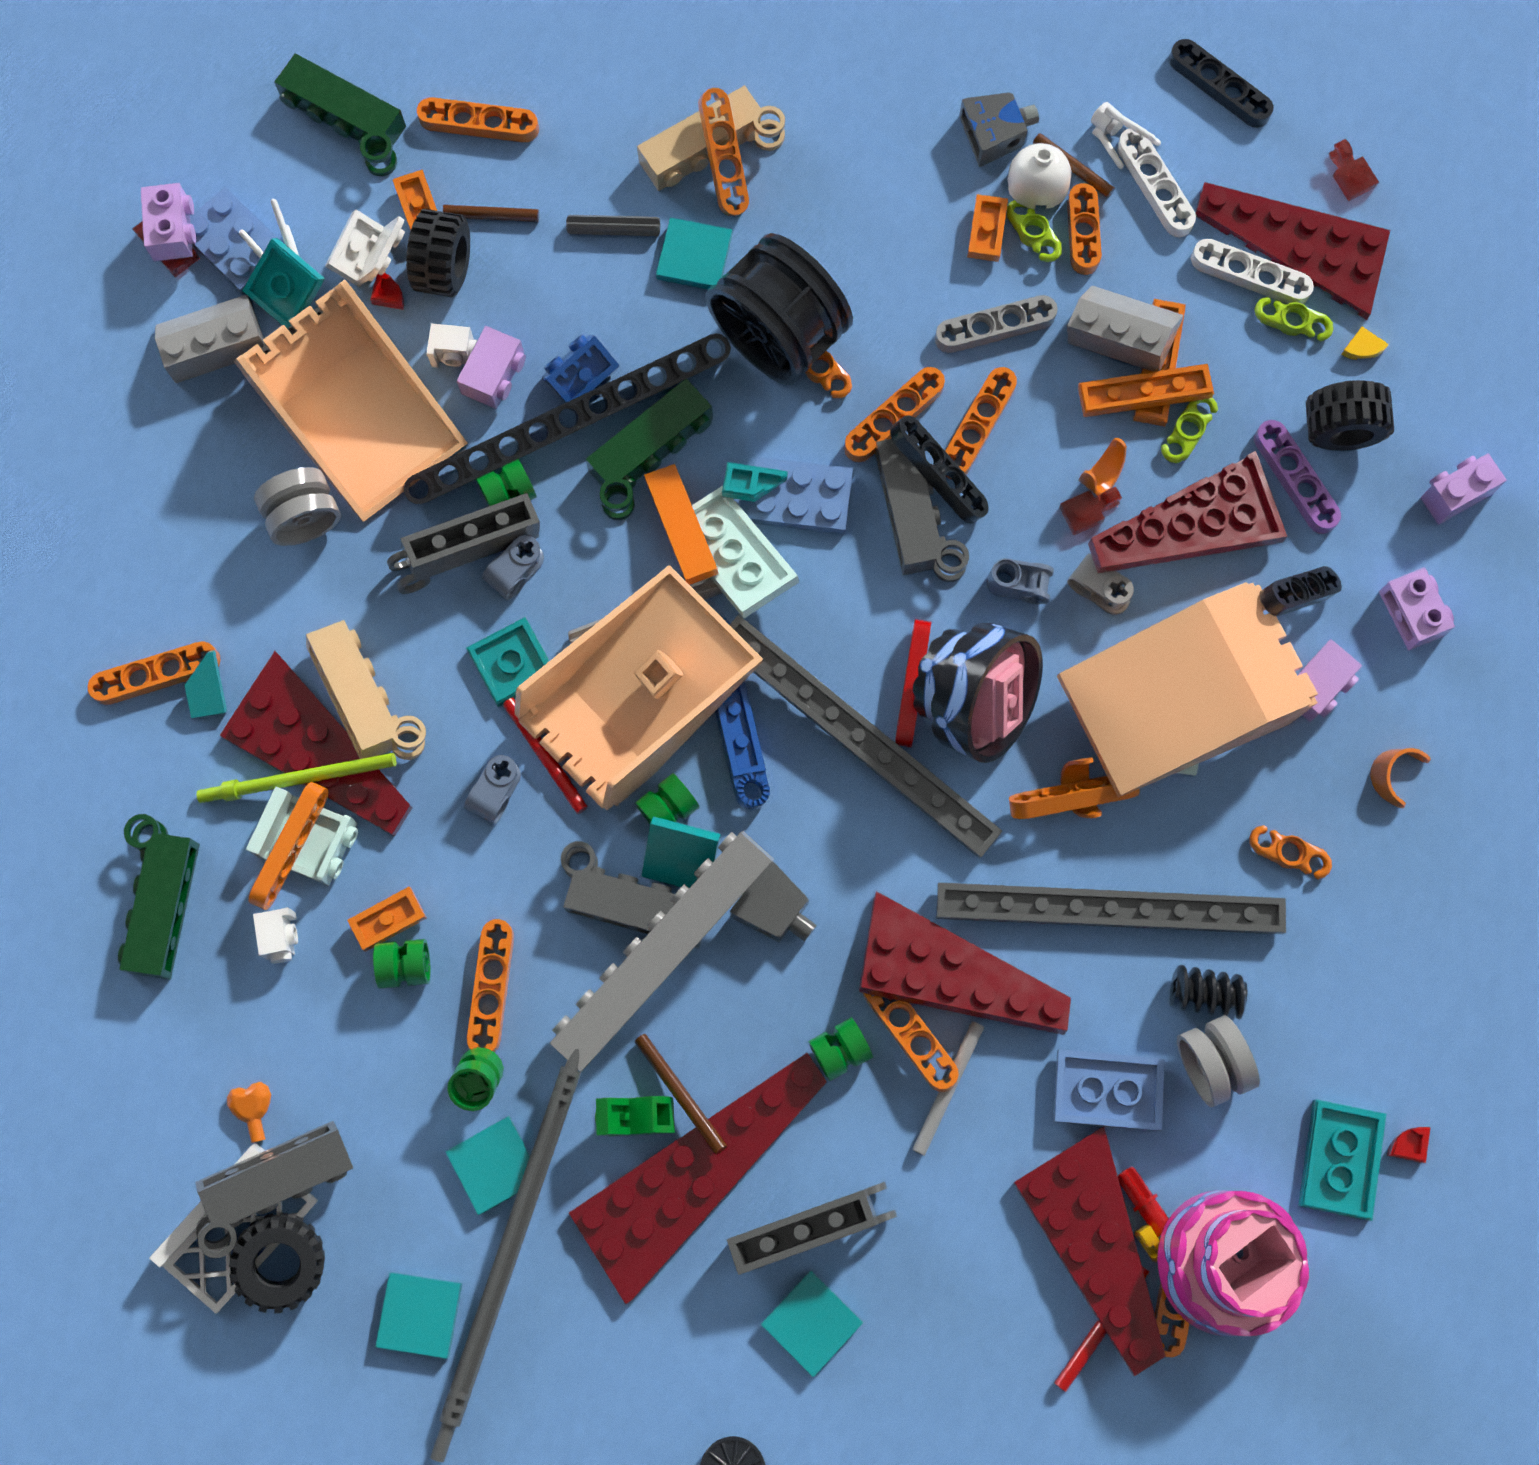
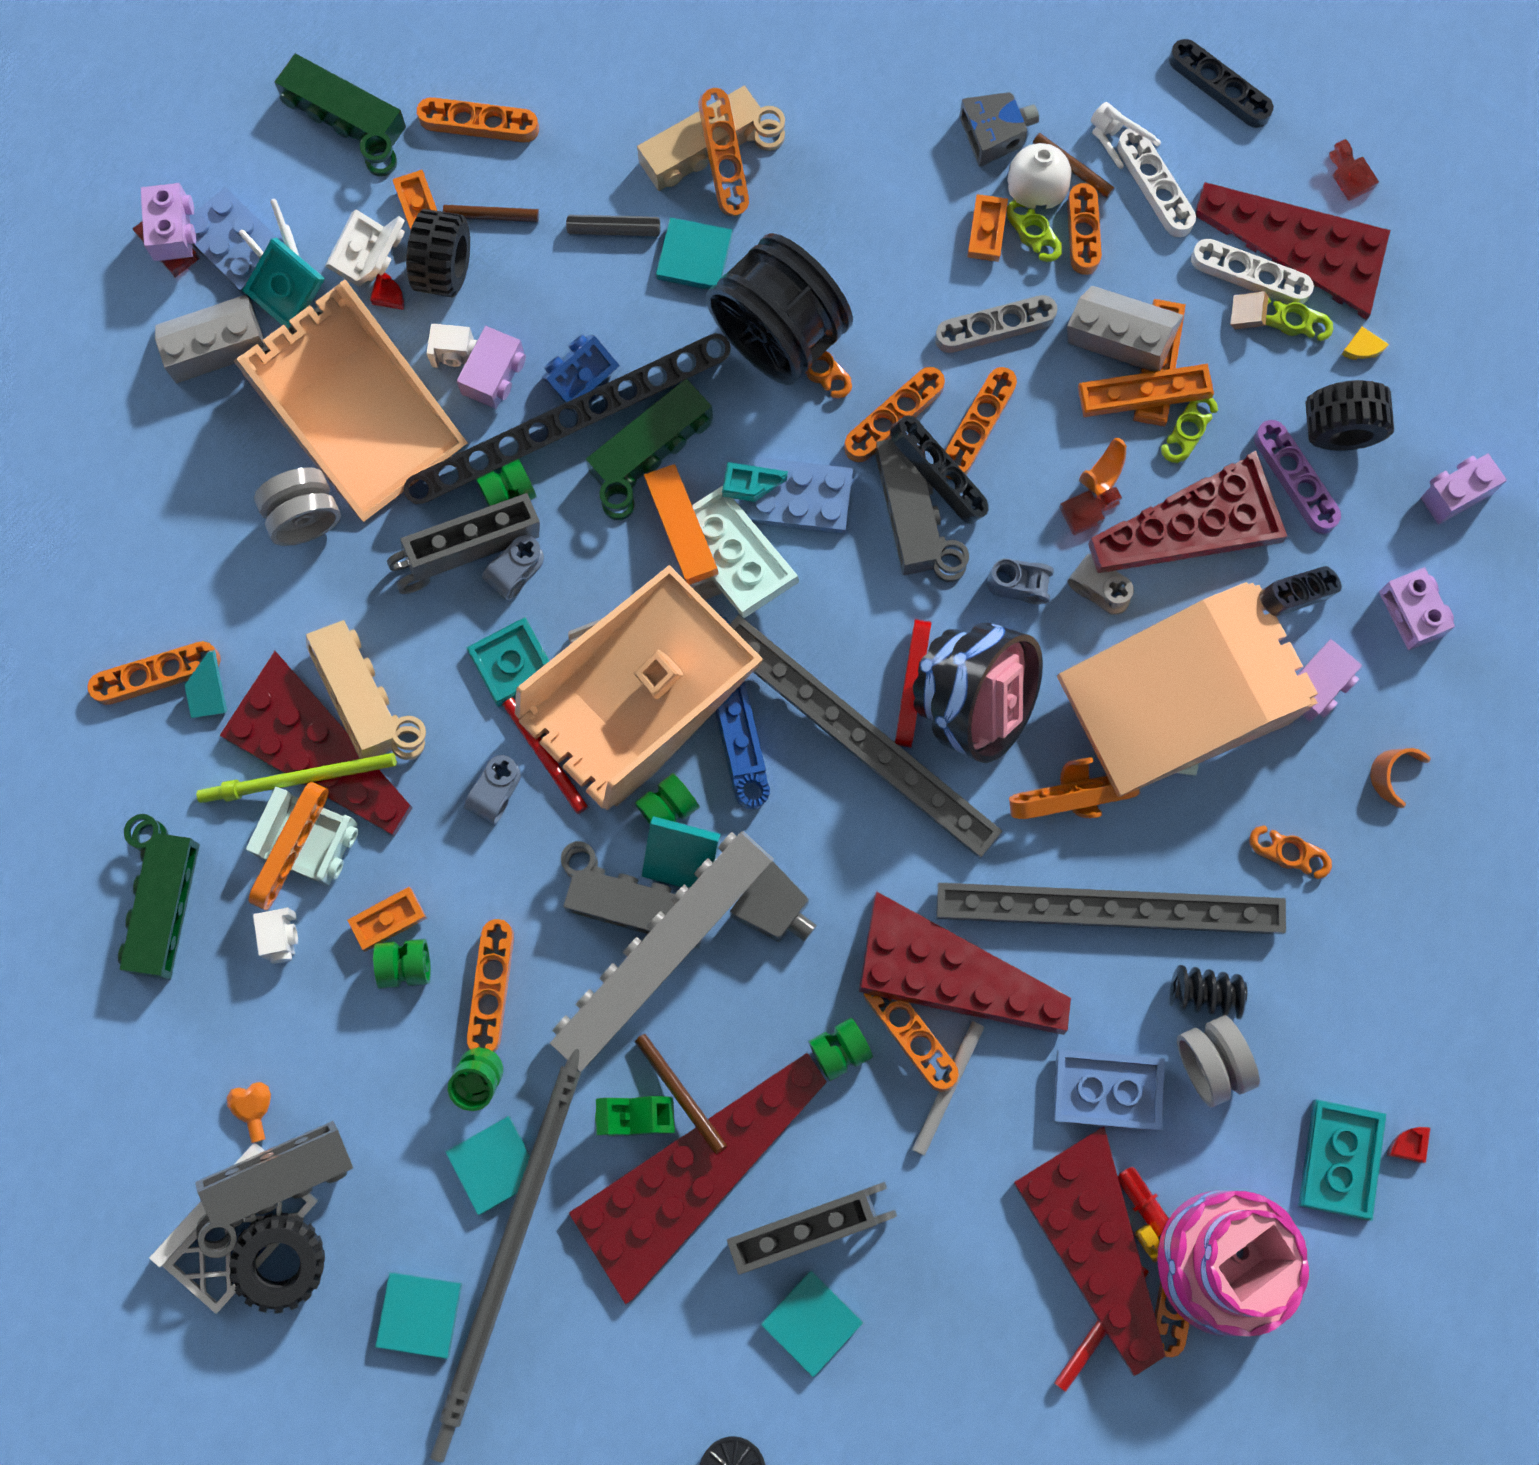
none -> tile [1230,291,1269,330]

